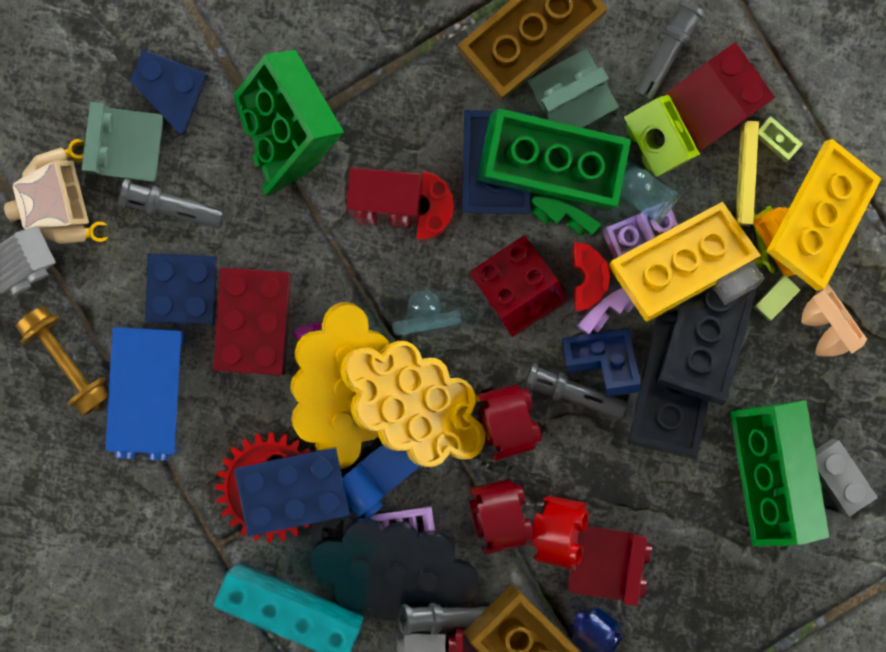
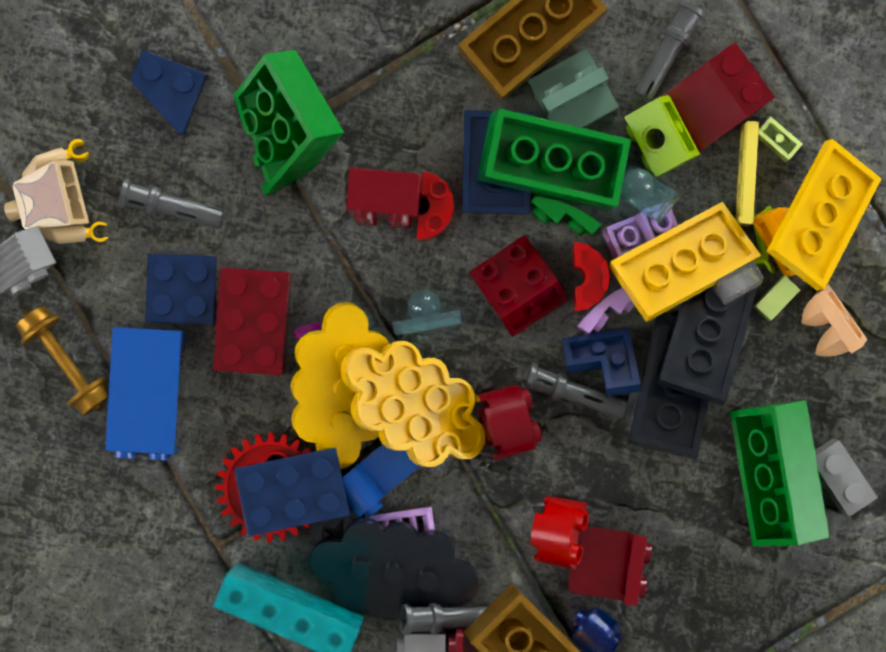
sand green bracket [81,102,164,182] -> none
dark red brick [468,479,533,555] -> none

